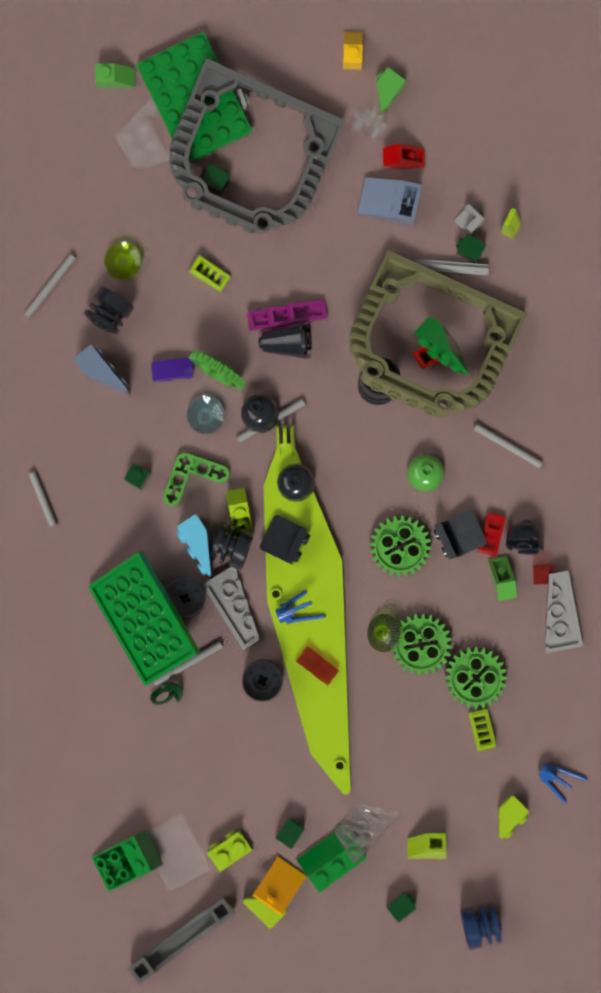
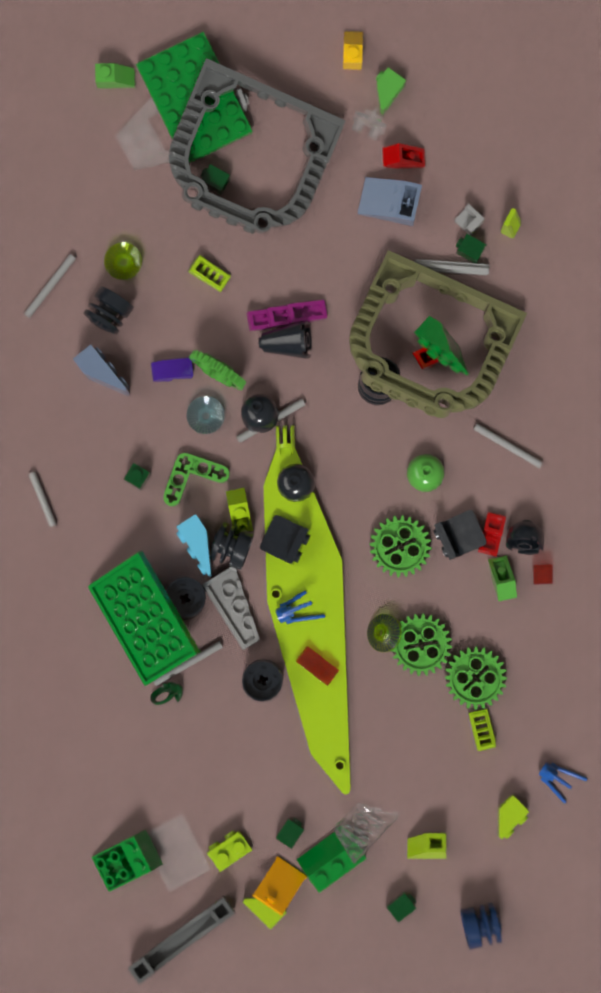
light grey wing [545,570,583,654] -> none

